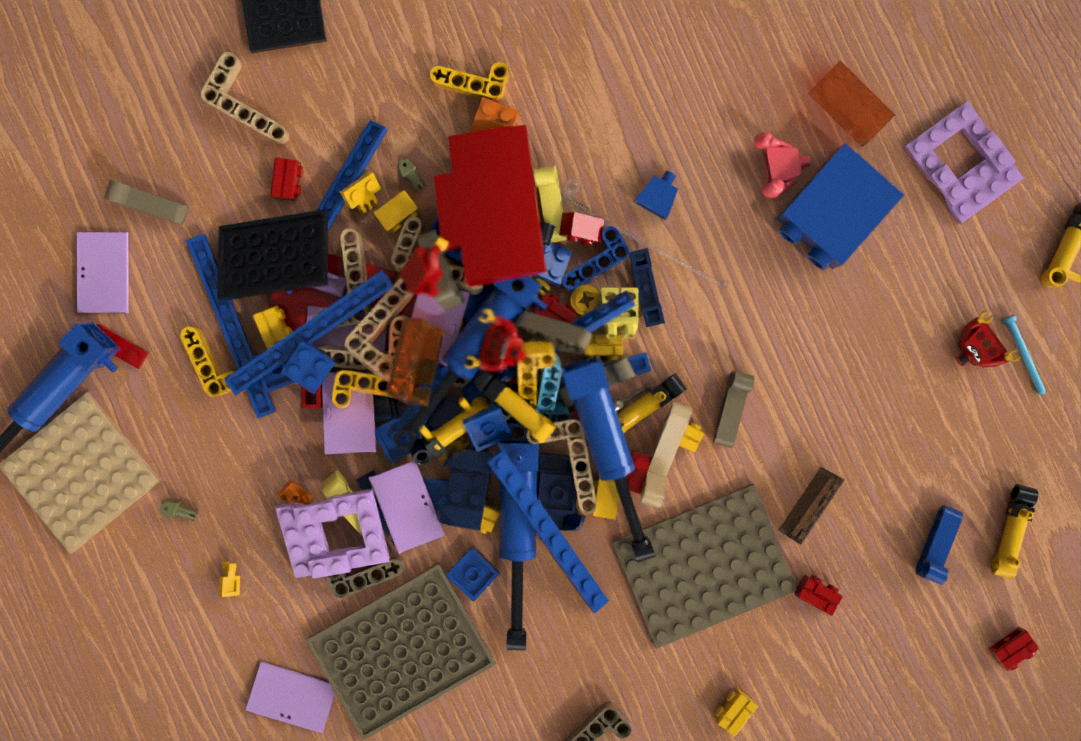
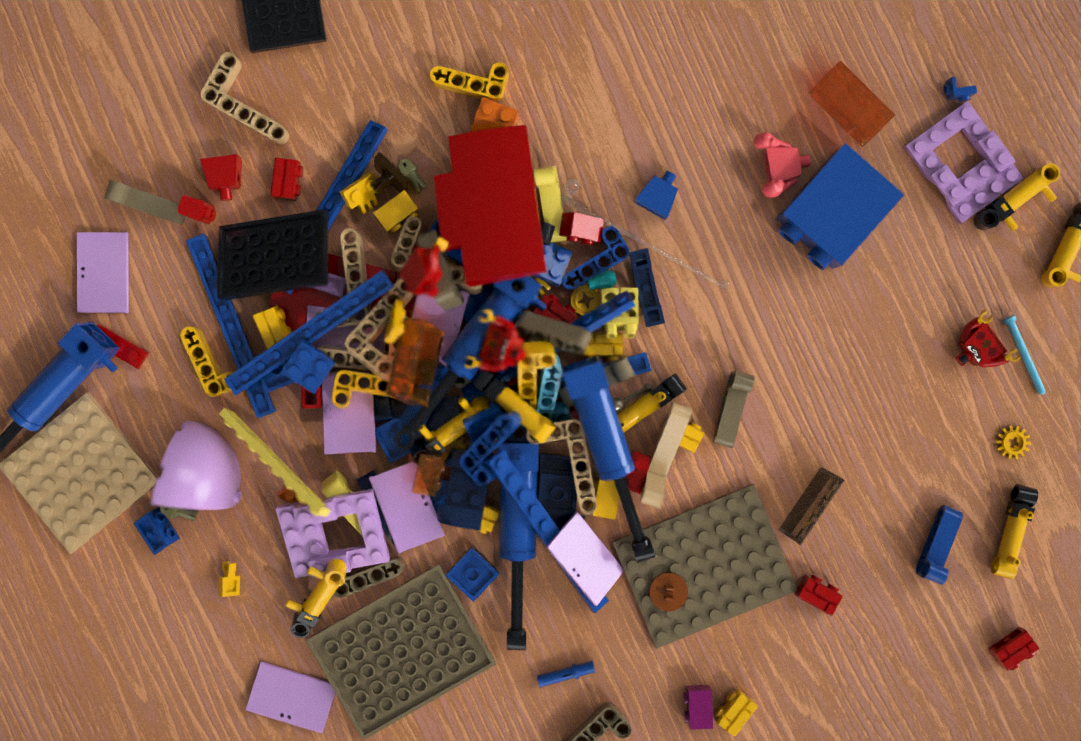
none -> blue bracket [133,507,180,555]
none -> lavender brick [151,420,242,510]
none -> red brick [177,195,216,225]
none -> red torso [200,154,242,201]
none -> light yellow plate [219,408,331,517]
none -> yellow piece [285,559,347,638]
none -> dark brown tile [370,152,408,194]
none -> yellow hinge [385,299,406,344]
none -> clear orange bracket [412,453,446,496]
none -> blue beam [460,411,521,486]
none -> blue pin [537,660,596,688]
none -> container [546,511,624,606]
none -> teal cone [587,269,617,291]
none -> dark orange piece [649,573,688,611]
none -> magenta brick [683,685,713,730]
none -> blue bracket [943,77,977,102]
none -> yellow piece [974,163,1060,231]
none -> yellow gear [996,425,1031,460]

